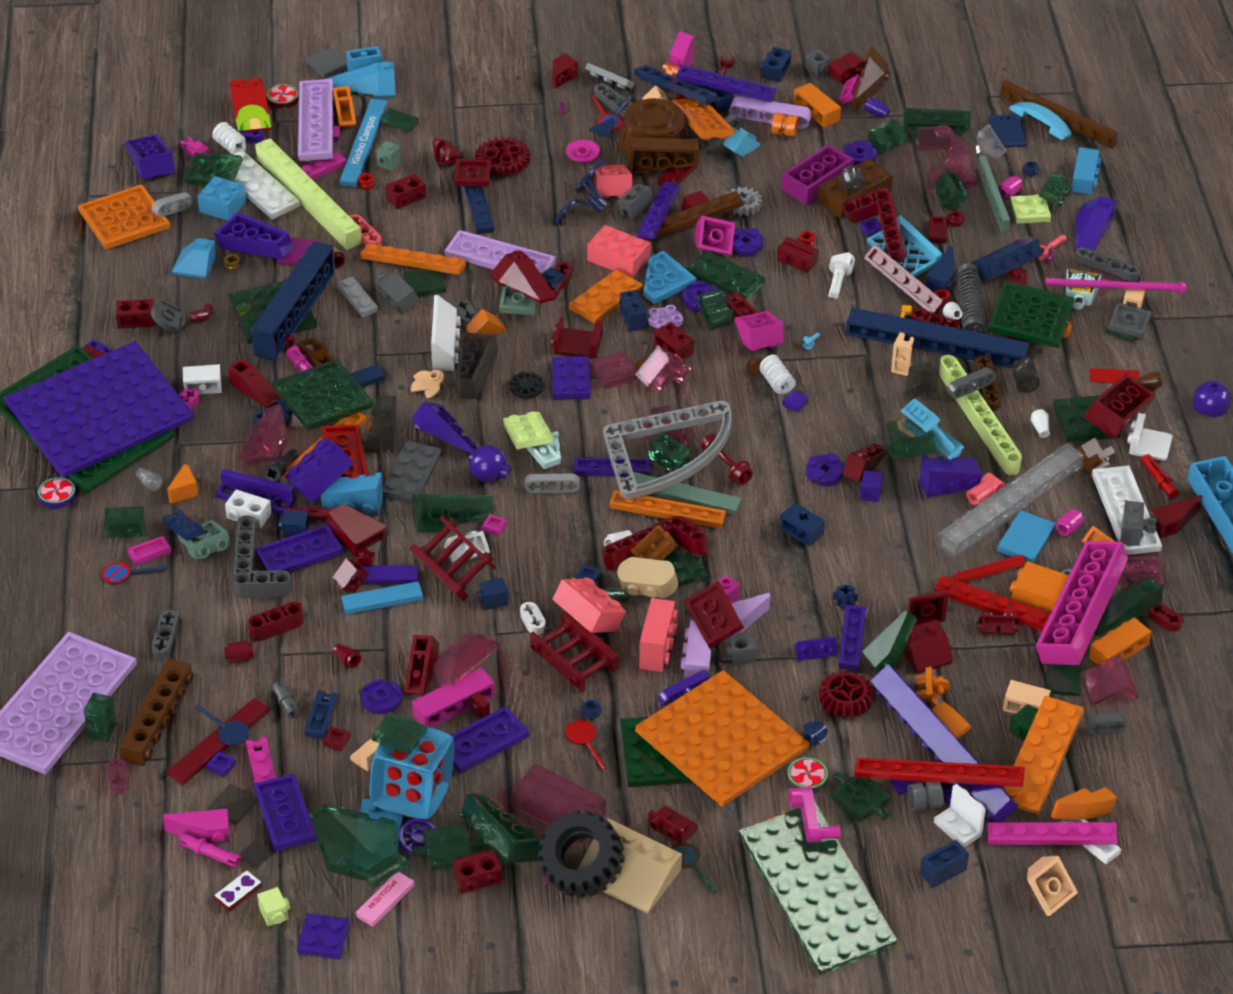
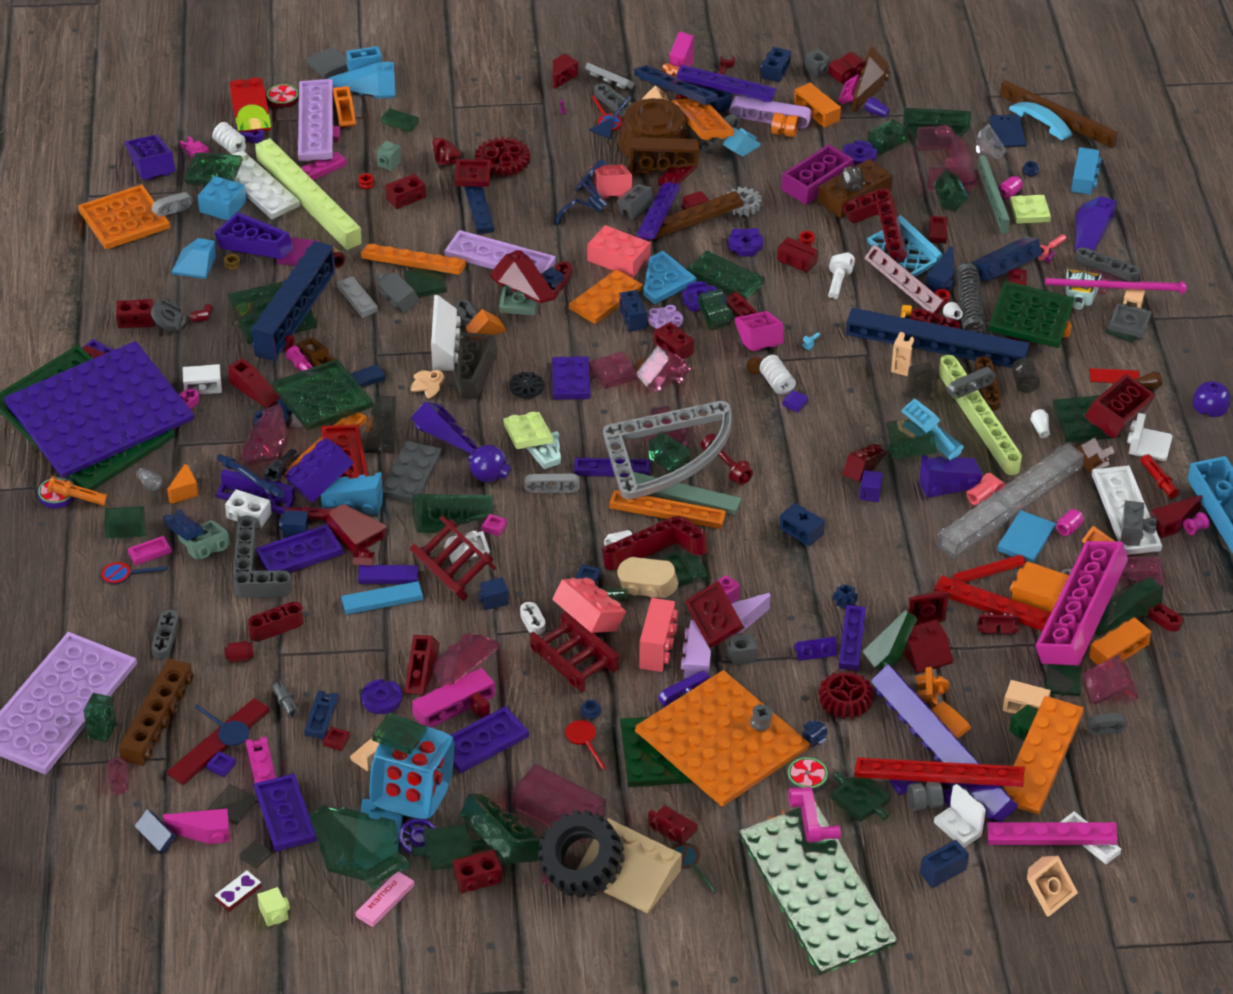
dark pink pin [178,832,241,868] -> none
dark purple plate [297,913,350,959] -> none
dark red brick [333,558,369,592] -> none
dark red cone [333,643,362,668] -> none
dark azure tile [340,99,387,187] -> none
coral beam [349,214,382,246] -> none
dark red panel [551,317,603,359] -> none
dark pink dish [566,140,600,162] -> none
dark orange hinge [630,525,678,560] -> none
dark pink slope [694,216,735,256] -> none
dark purple plate [806,453,844,486] -> none
dark purple plate [860,217,882,237] -> none
dark red plate [947,211,965,227] -> none
clear green bracket [1039,172,1071,211] -> none
orange slope [1051,787,1117,820] -> none
none -> orange pin [47,476,107,506]
none -> tile [135,809,176,853]
none -> dark blue bar [217,454,285,498]
none -> dark grey wheel [750,705,773,731]
none -> dark pink bush [1183,512,1209,535]

